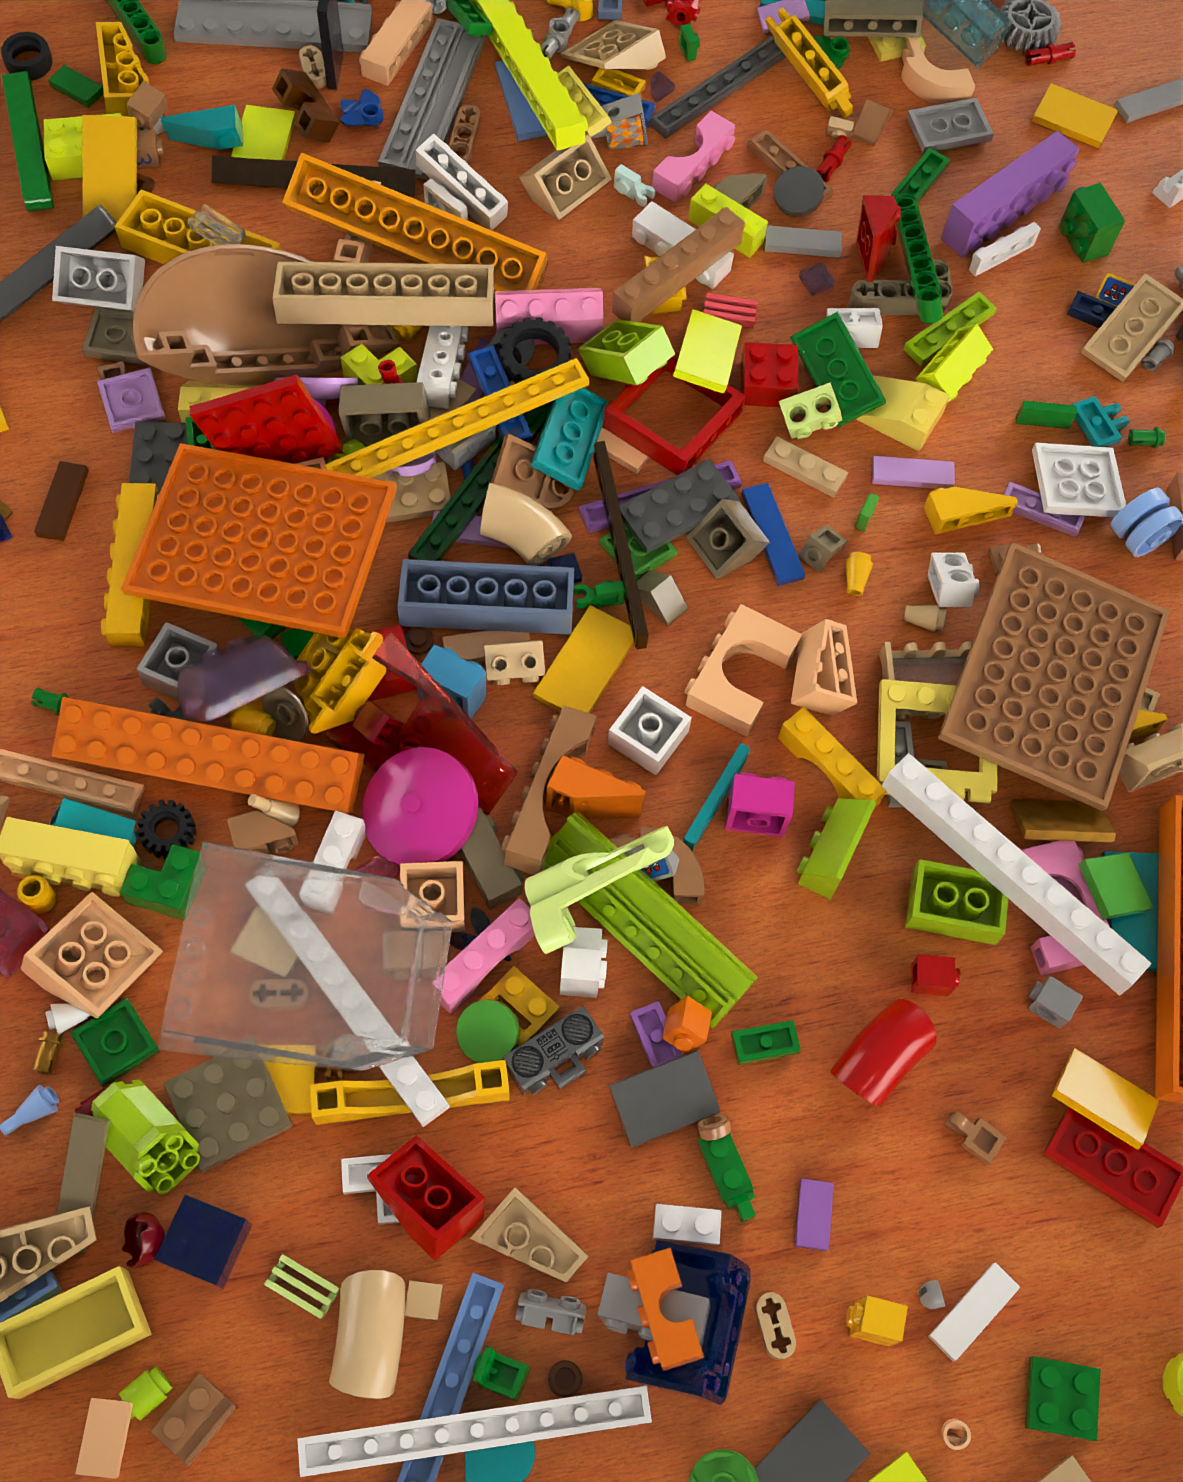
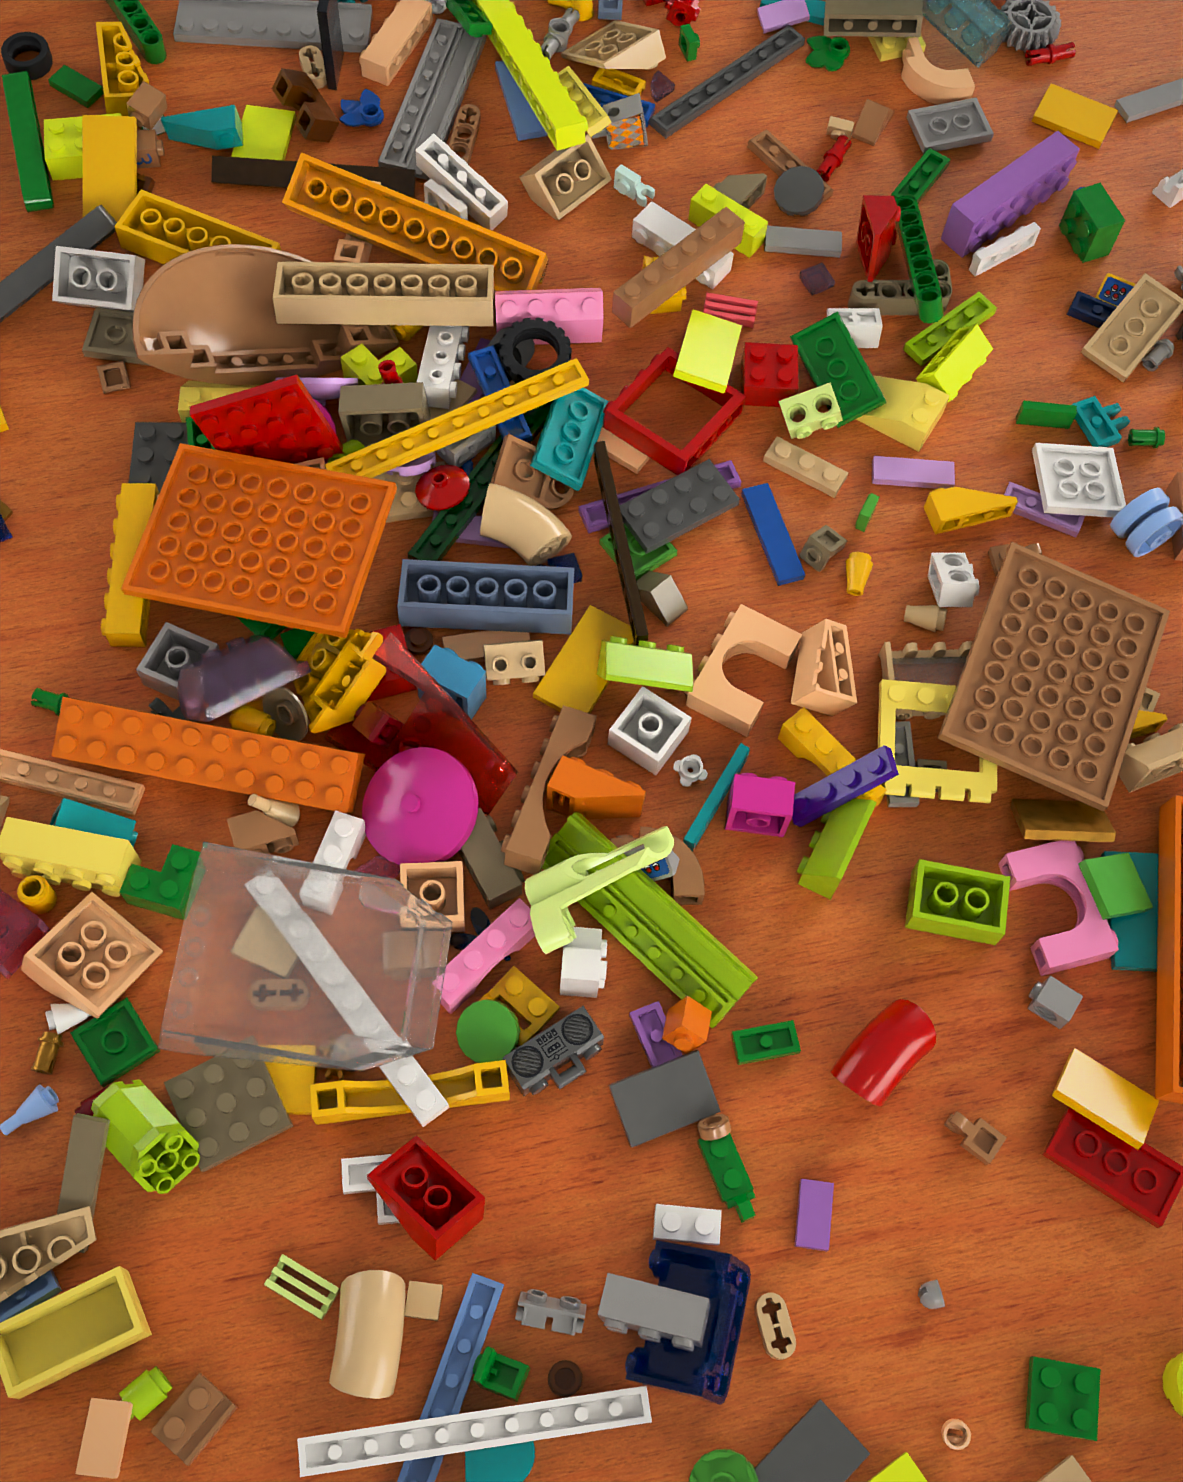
reddish brown tile [34,461,89,541] -> none
lavender tile [97,368,166,433] -> none
dark red hair [122,1212,166,1269] -> none
black tyre [137,800,197,860] -> none
clear blue brick [154,1195,252,1289] -> none
clear tile [187,204,246,245] -> none
tan wing [470,1187,589,1283] -> none
green plate [573,580,625,608] -> none
lime brick [578,319,675,385] -> none
orange arch [627,1248,704,1371] -> none
bright pink arch [652,111,735,203] -> none
dark tan slope [686,499,770,579] -> none
yellow hinge [765,7,853,119] -> none
yellow brick [846,1296,908,1347] -> none
white brick [881,753,1152,996] -> none
red brick [911,954,960,996] -> none
white tile [928,1262,1020,1362] -> none
none -> red dish [415,465,470,511]
none -> lime slope [597,636,693,692]
none -> white plate [673,754,708,787]
none -> dark purple plate [792,745,899,827]

